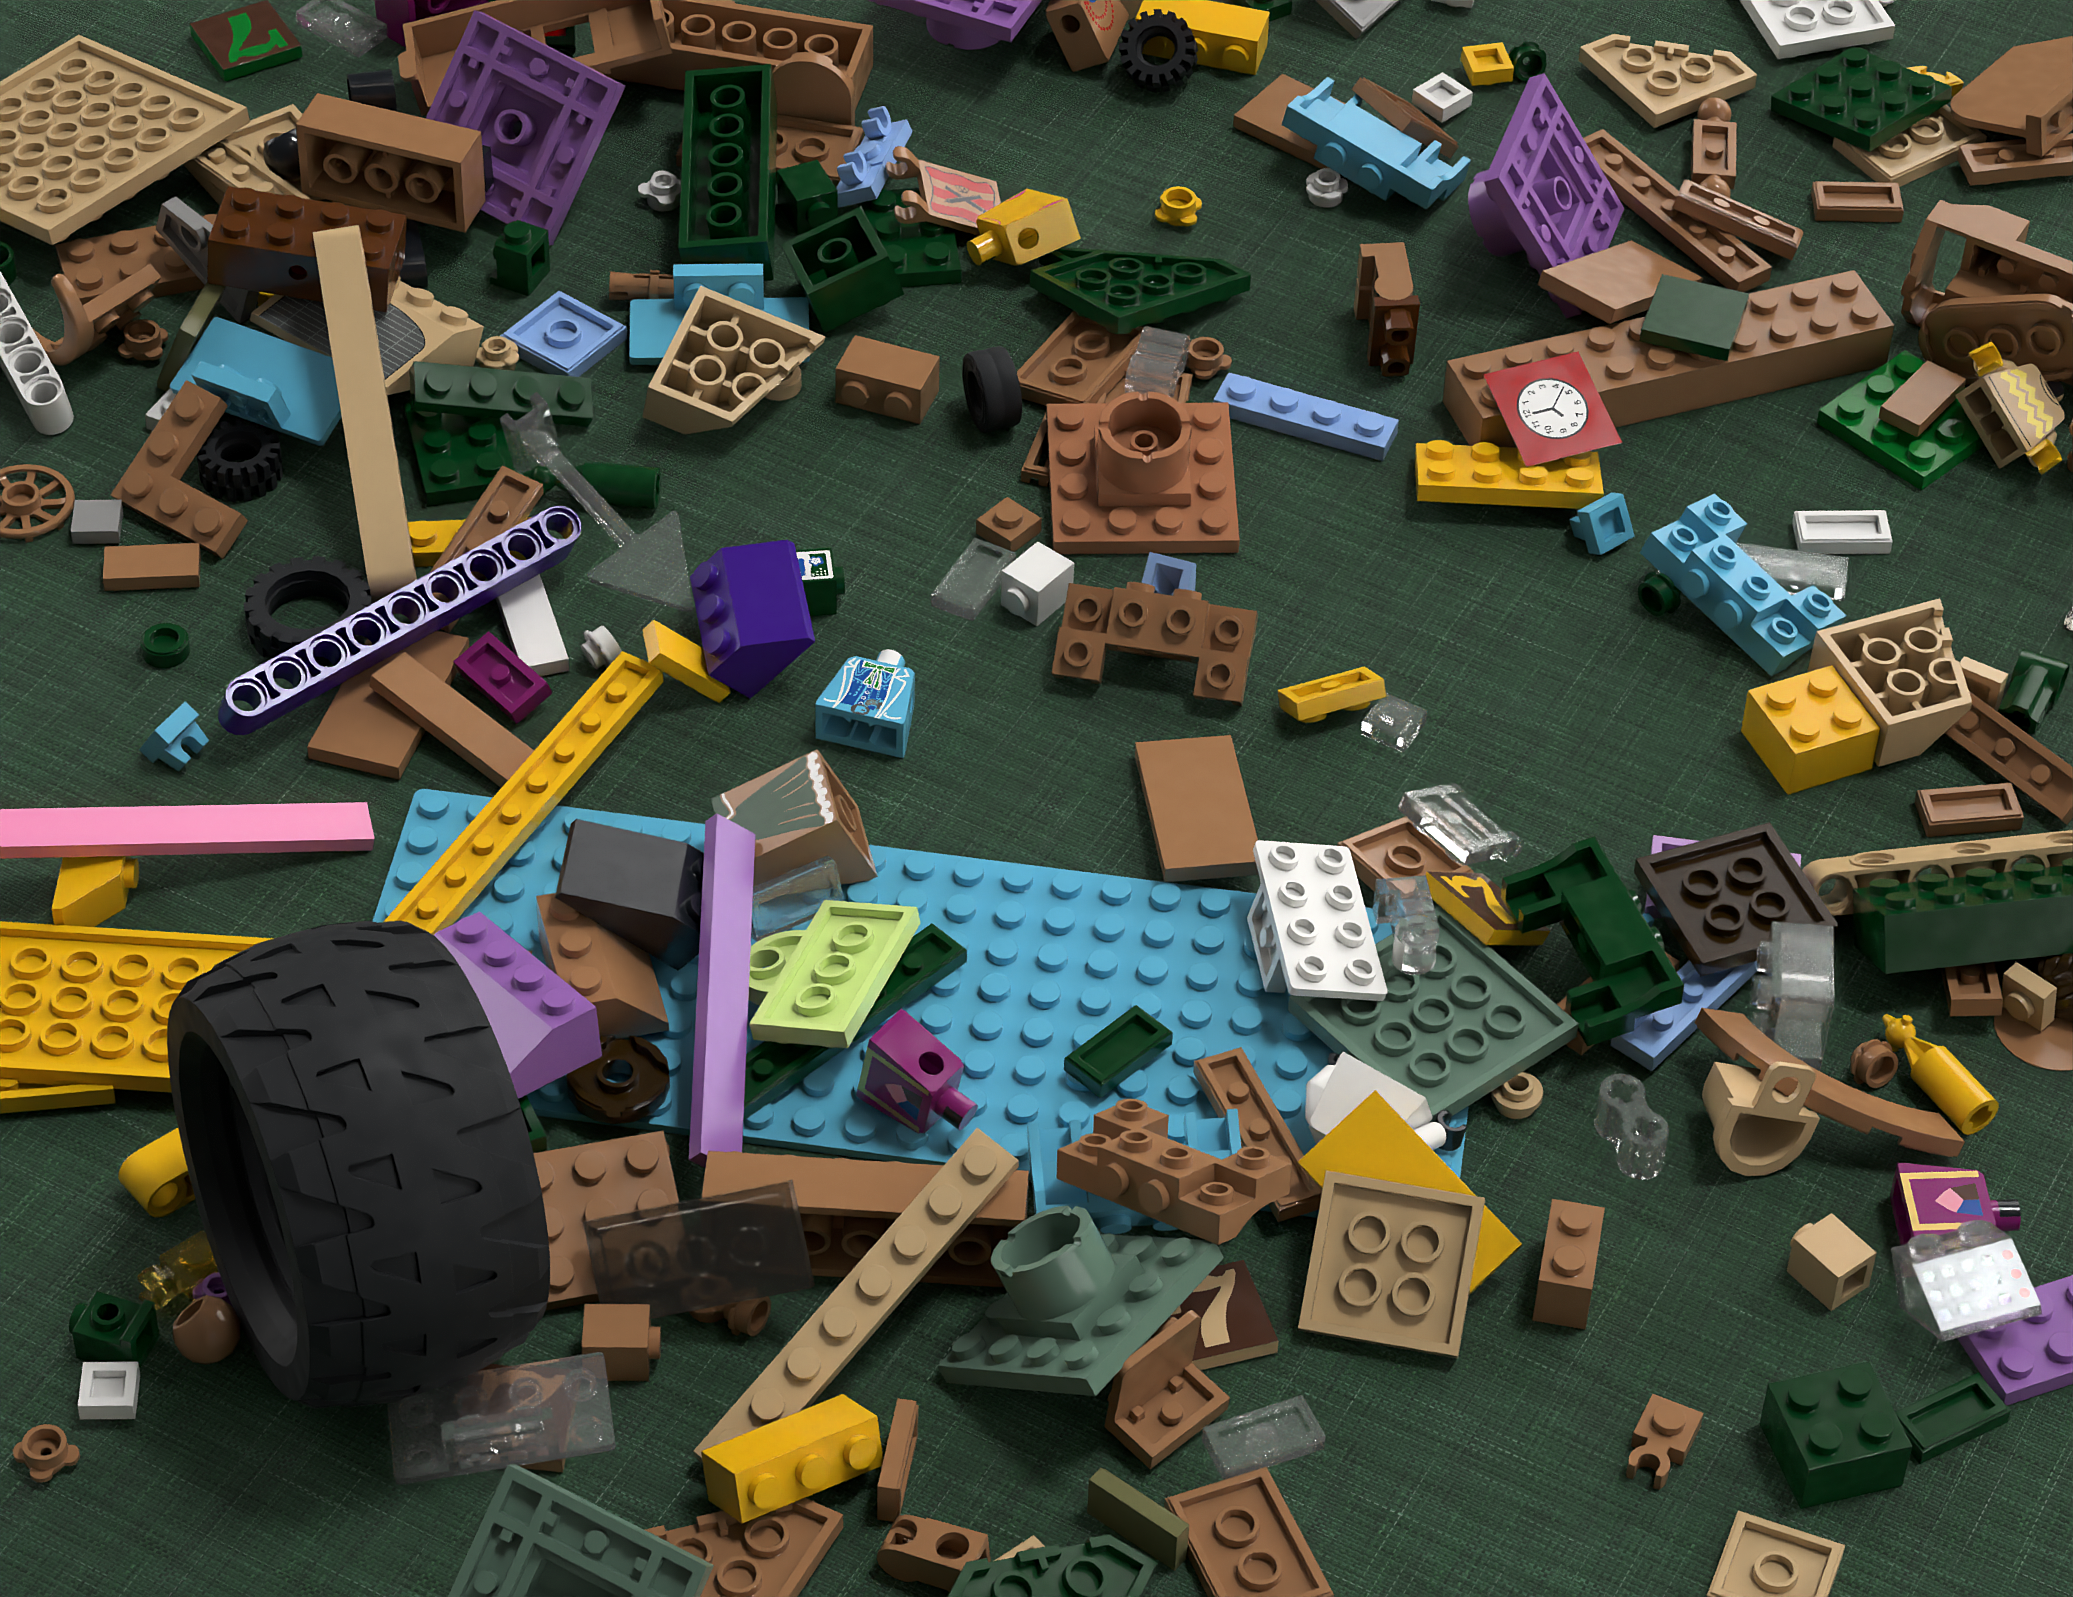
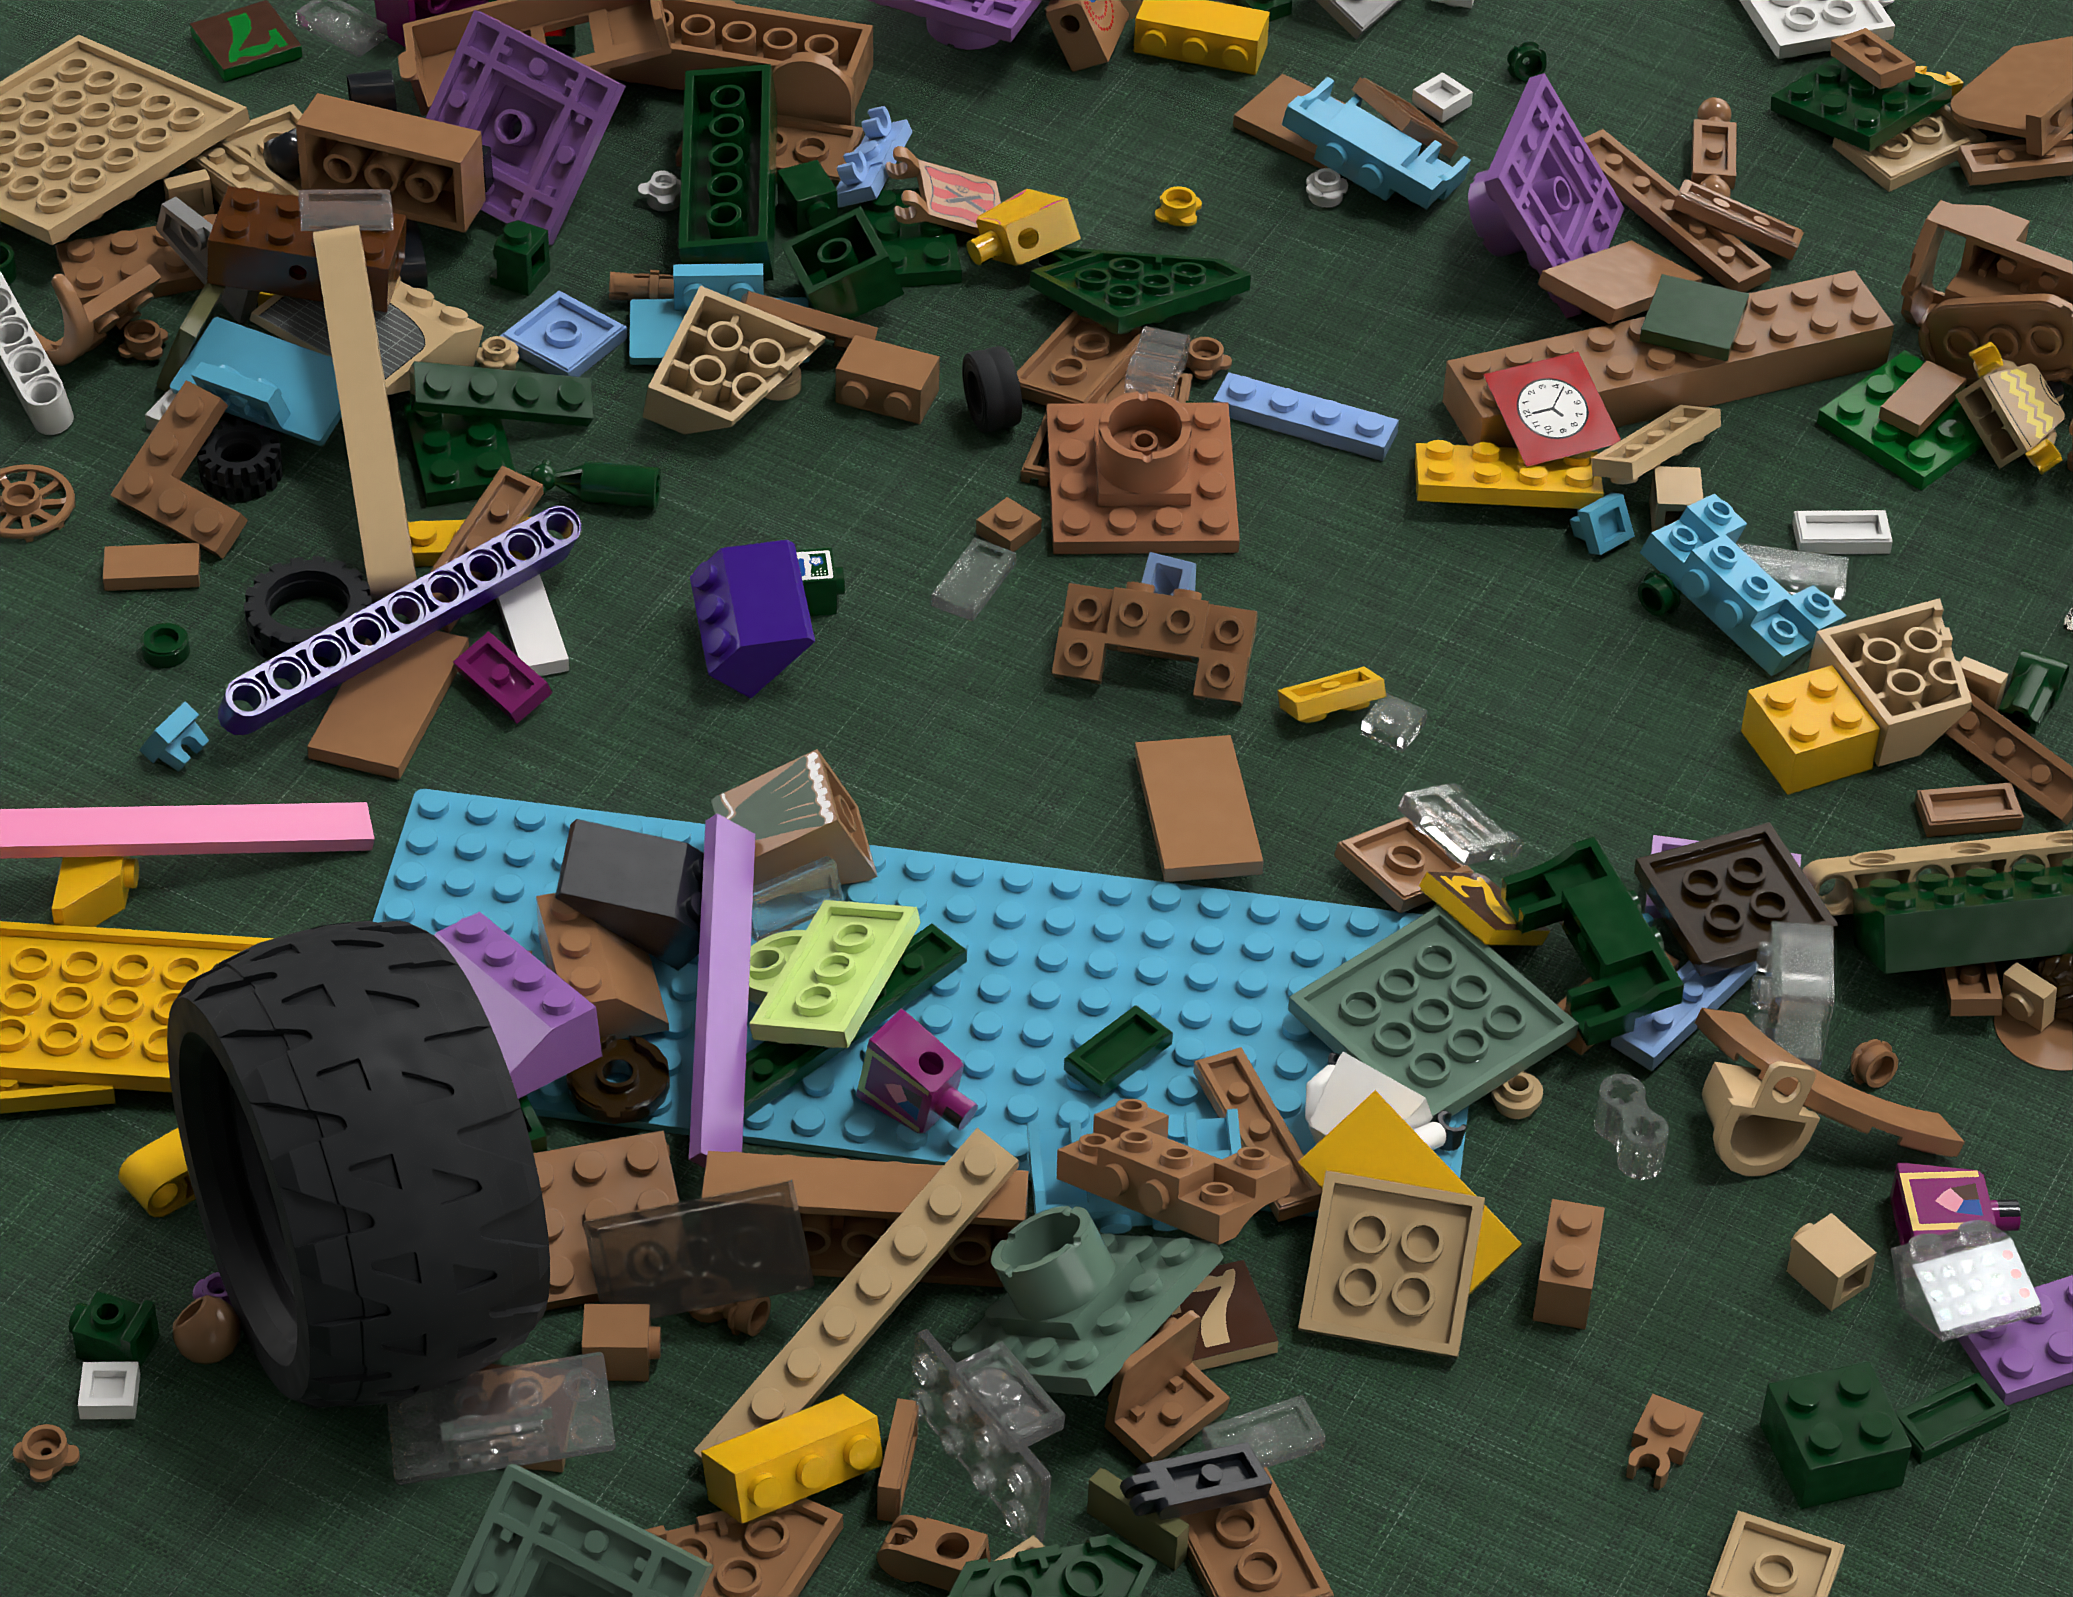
light grey tile [71,499,123,544] -> none
clear yellow plate [137,1230,219,1310] -> none
medium nougat tile [370,652,534,788] -> none
yellow plate [383,651,664,935] -> none
clear piece [500,392,693,612] -> none
white plate [581,625,622,669] -> none
yellow tile [642,620,730,703] -> none
medium azure torso [815,649,915,758] -> none
white brick [1001,542,1074,626] -> none
black tyre [1119,9,1198,92] -> none
white bracket [1247,840,1388,1001] -> none
hips [1354,242,1420,377] -> none
clear leg [1373,875,1439,975] -> none
yellow plate [1461,42,1514,86] -> none
tan plate [1579,34,1757,128] -> none
medium nougat tile [1811,181,1904,222] -> none
yellow wheel [1882,1014,1999,1135] -> none
none -> tan plate [163,169,214,216]
none -> clear tile [298,189,393,231]
none -> medium nougat plate [740,291,878,352]
none -> clear bracket [908,1329,1065,1543]
none -> black hinge [1120,1442,1272,1520]
none -> tan plate [1591,405,1721,484]
none -> tan brick [1649,466,1703,532]
none -> medium nougat plate [1831,28,1916,89]

